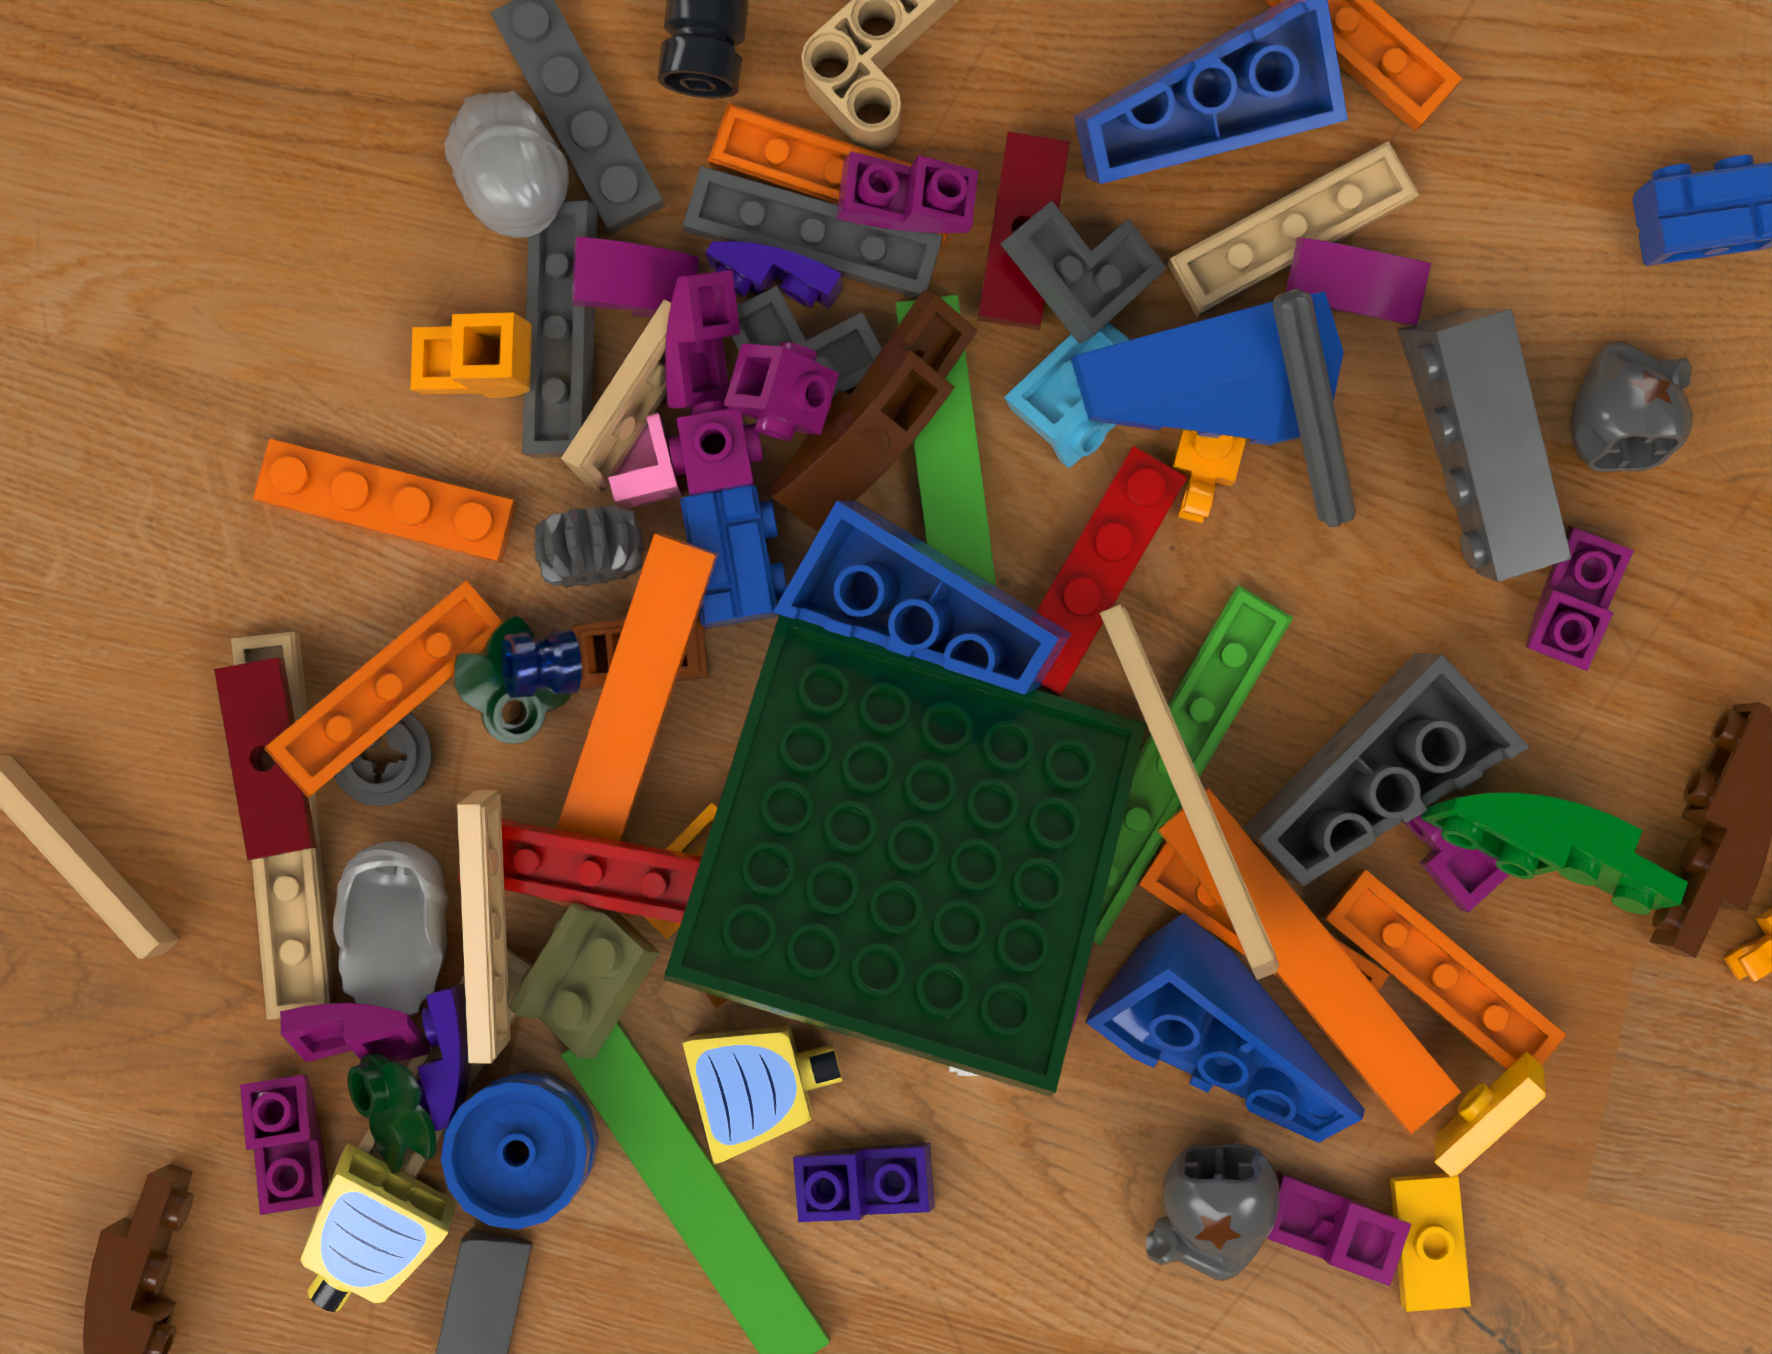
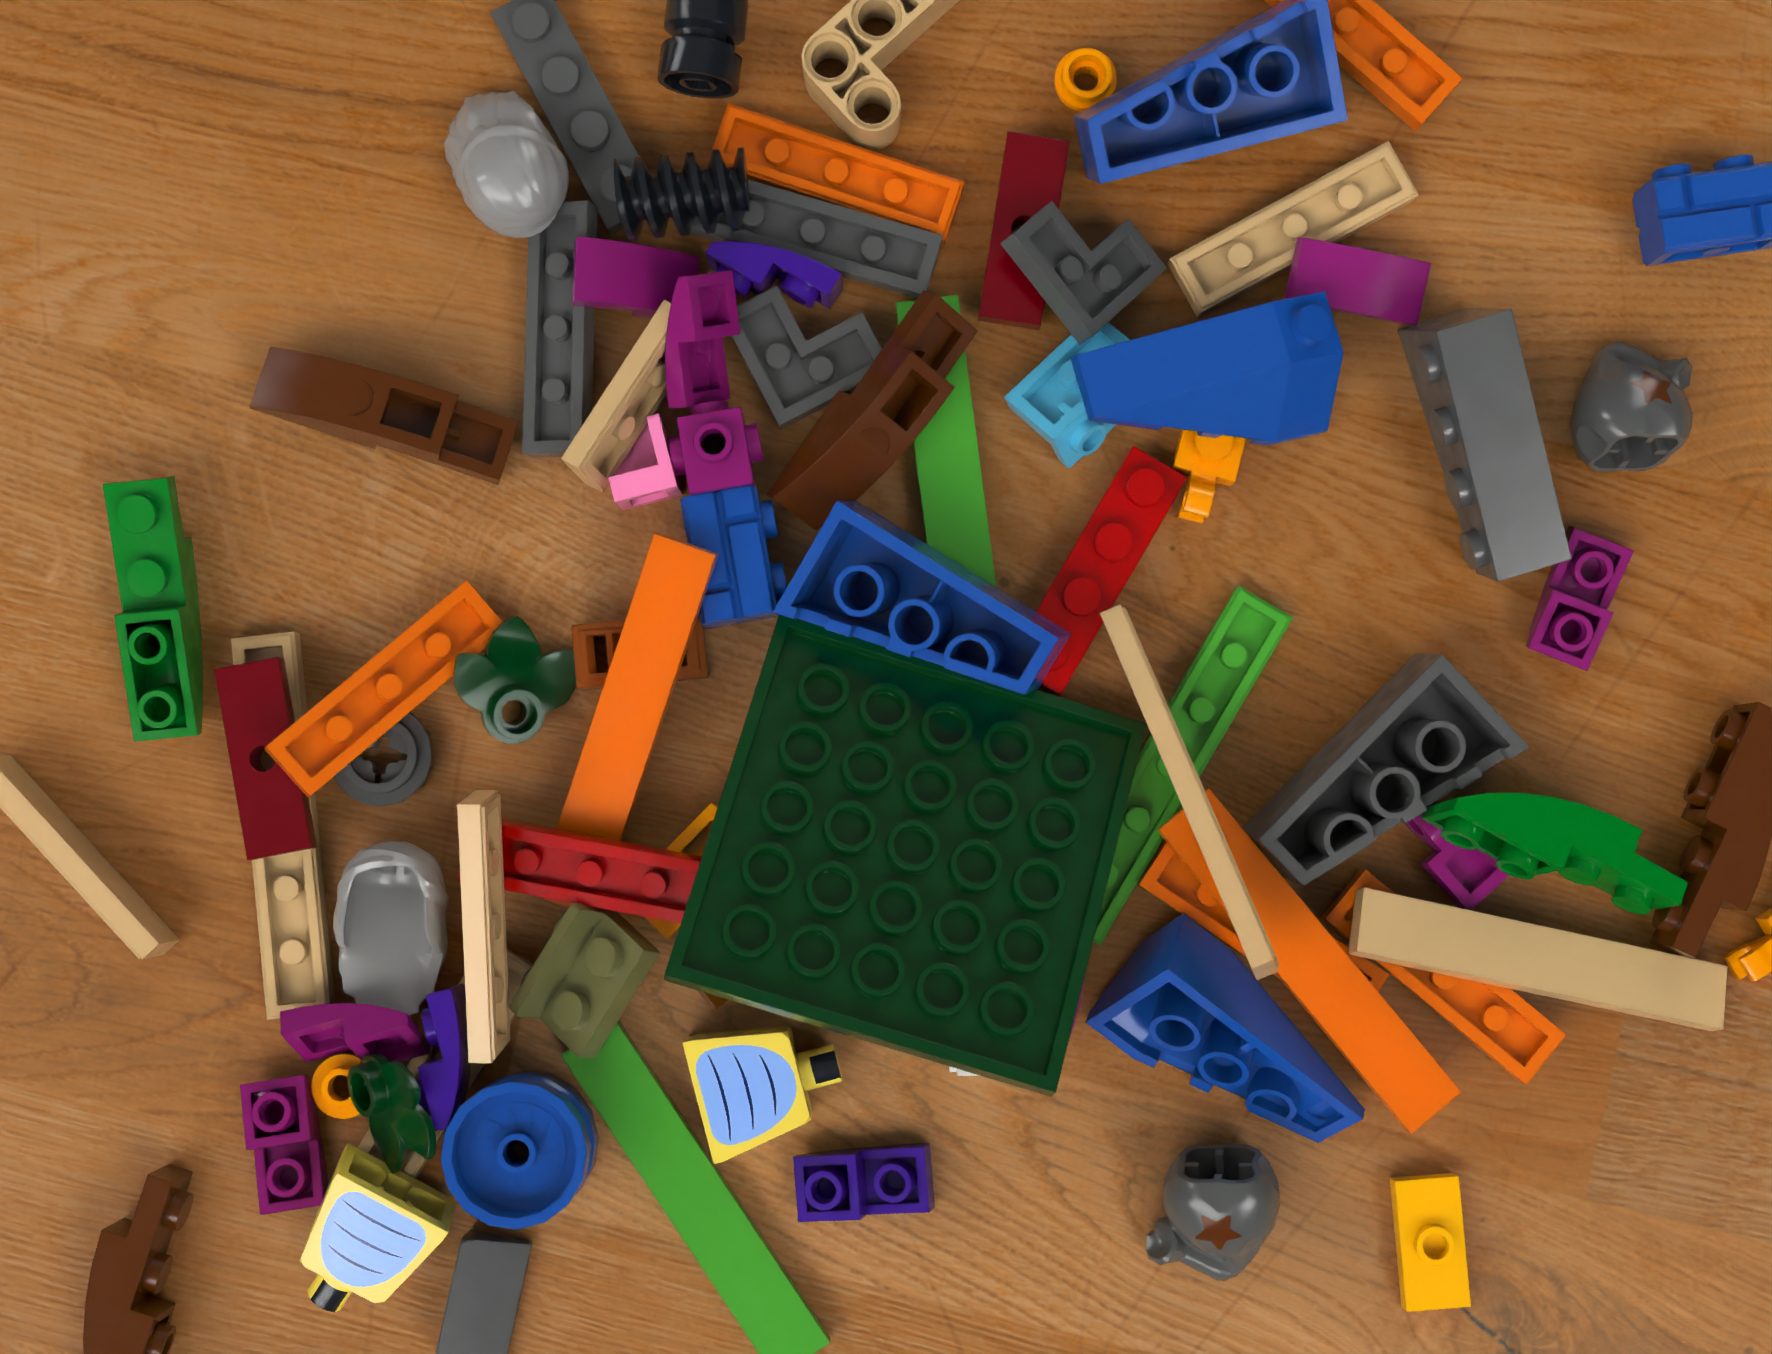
orange plate [253,438,518,564] -> none
light orange brick [410,312,532,398] -> none
clear blue wheel [502,630,582,698] -> none
dark grey gear [533,505,644,588] -> none
magenta brick [724,342,839,441] -> none
magenta slope [836,151,978,233] -> none
magenta slope [1267,1171,1411,1286] -> none
dark grey axle [1272,289,1356,527] -> none
yellow plate [1434,1052,1546,1178] -> none
none -> green slope [103,476,203,742]
none -> reddish brown slope [250,347,519,485]
none -> light orange plate [311,1053,361,1119]
none -> black piece [614,147,750,240]
none -> light orange plate [1054,48,1117,112]
none -> tan tile [1348,887,1728,1031]

